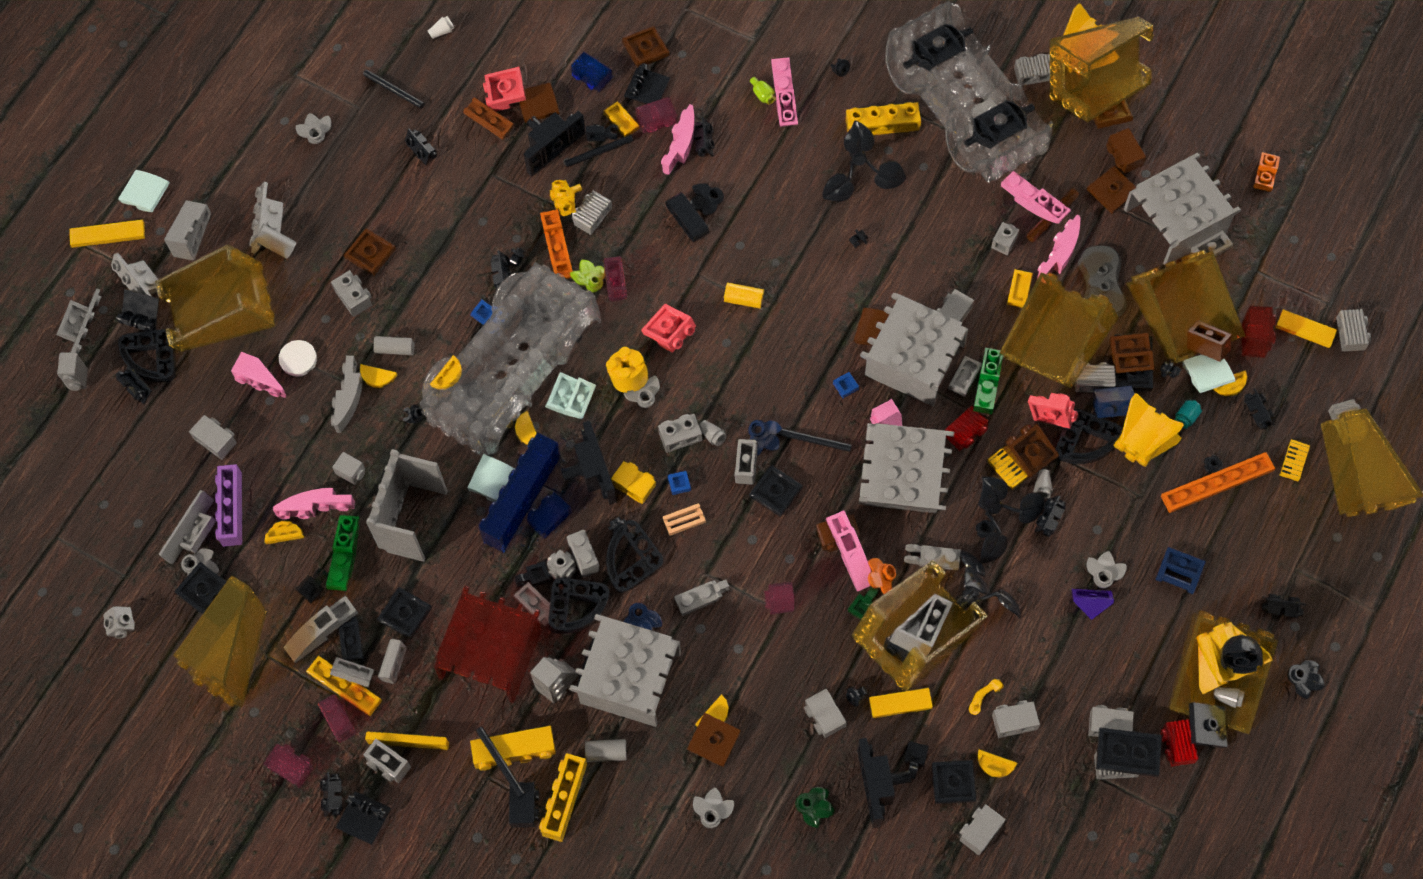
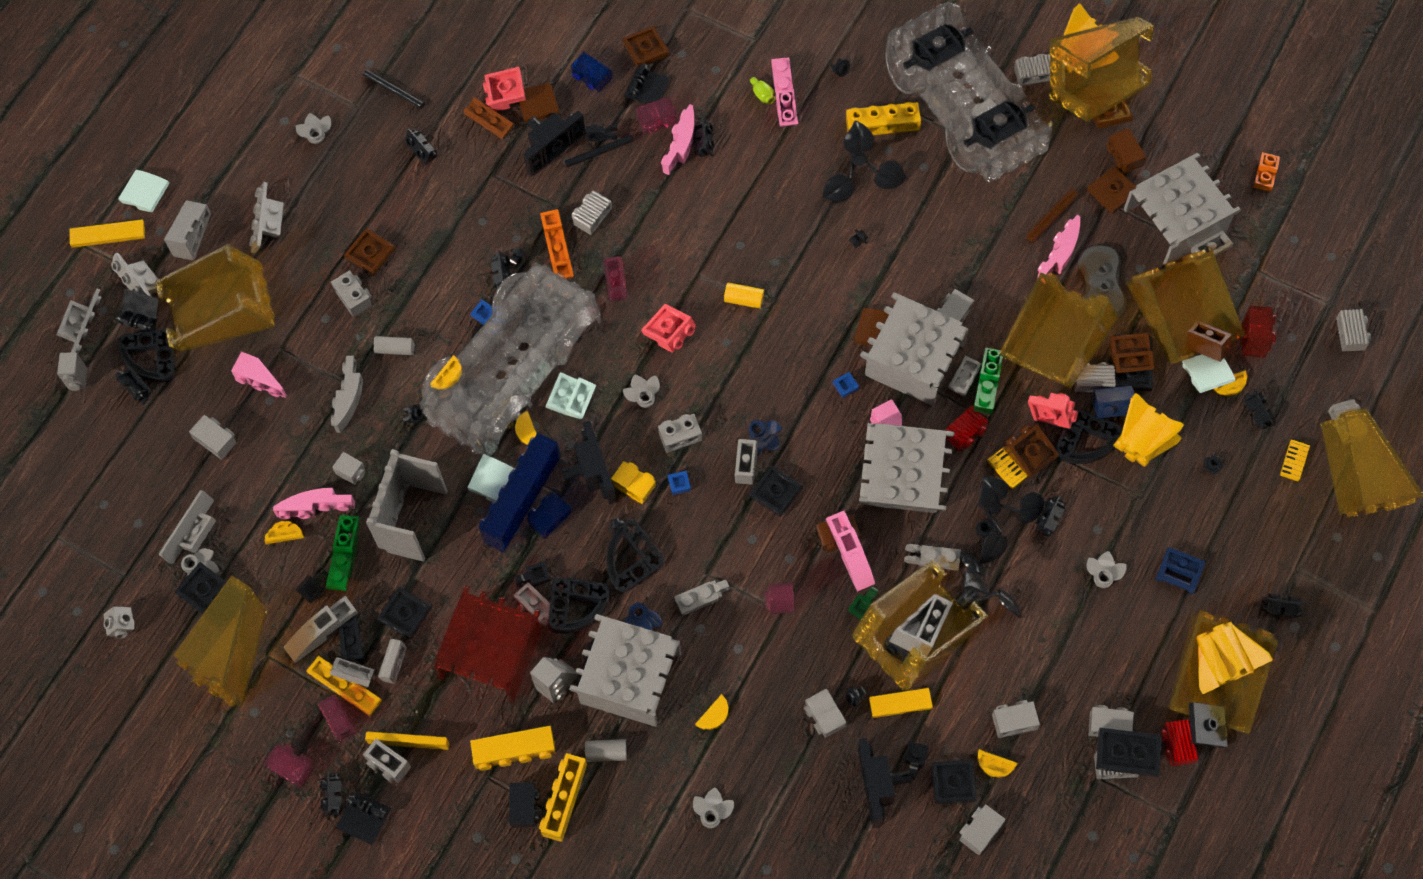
medium lavender brick [215,464,242,547] -> none
light grey brick [254,224,296,259] -> none
white tile [279,340,317,377] -> none
yellow tile [360,364,397,388] -> none
white cone [427,16,455,39] -> none
black bar [476,726,526,798] -> none
light grey brick [547,550,576,579] -> none
yellow brick [550,180,582,216] -> none
light grey brick [567,530,600,577] -> none
lime plate [570,260,606,292] -> none
yellow tile [603,101,640,137] -> none
yellow brick [606,347,648,393] -> none
light nougat tile [663,503,706,536] -> none
black beam [665,192,710,242] -> none
reddish brown plate [687,712,741,767] -> none
black plate [690,183,724,216] -> none
light grey cone [699,420,726,446] -> none
black bar [776,428,852,452] -> none
dark green plate [795,787,835,828] -> none
orange plate [868,558,896,596] -> none
yellow piece [969,679,1004,715] -> none
light grey brick [991,222,1019,256] -> none
bright pink slope [1001,171,1071,224] -> none
yellow tile [1007,269,1033,308] -> none
light grey cone [1033,469,1053,500] -> none
dark purple slope [1072,589,1114,620] -> none
black plate [1160,359,1181,378] -> none
orange plate [1161,452,1275,513] -> none
teal brick [1174,400,1202,429] -> none
light grey cone [1213,687,1245,708] -> none
black cylinder [1221,635,1263,674] -> none
yellow tile [1275,310,1337,348] -> none
black plate [1287,660,1325,699] -> none

